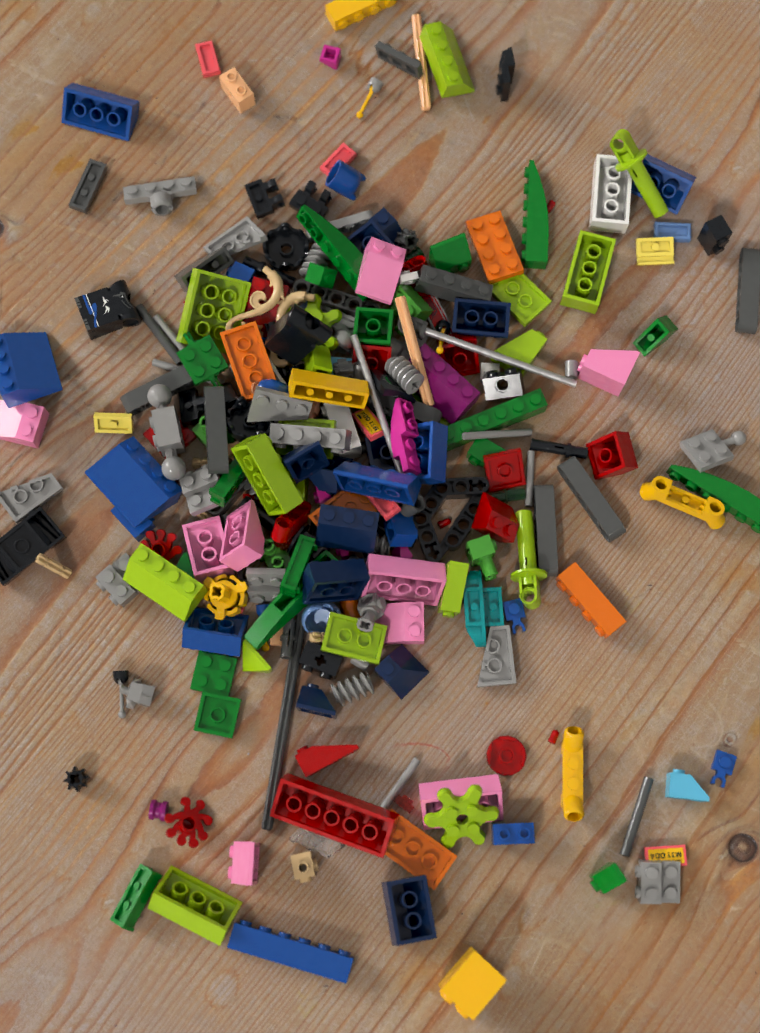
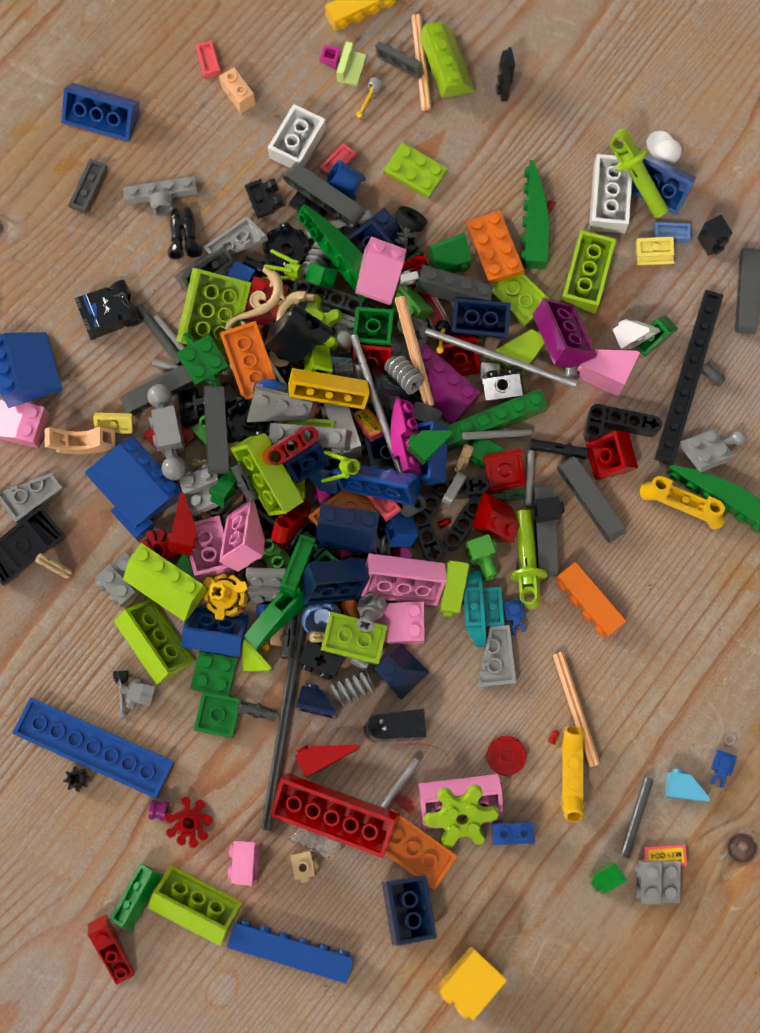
none -> blue plate [12,697,174,799]
none -> light nougat arch [45,427,115,454]
none -> red slope [88,914,135,985]
none -> lime slope [114,599,195,685]
none -> black piece [167,207,202,259]
none -> red slope [168,493,199,556]
none -> dark grey pin [230,461,258,502]
none -> dark grey pin [236,699,278,722]
none -> lime plant [262,249,303,281]
none -> red beam [263,426,318,466]
none -> white brick [268,104,326,168]
none -> dark grey beam [283,163,365,227]
none -> lime plant [321,450,360,482]
none -> yellowish green panel [336,42,366,86]
none -> black piece [363,709,426,742]
none -> lime plate [383,142,448,199]
none -> black tyre [395,206,427,232]
none -> green slope [407,430,453,465]
none -> light grey beam [442,471,467,507]
none -> tan axle [454,444,474,475]
none -> magenta slope [532,298,597,368]
none -> black brick [534,496,565,523]
none -> light nougat axle [553,652,600,767]
none -> black beam [583,404,662,443]
none -> white slope [613,319,660,349]
none -> white cap [646,131,682,165]
none -> black plate [654,290,723,465]
none -> dark grey pin [701,364,726,387]

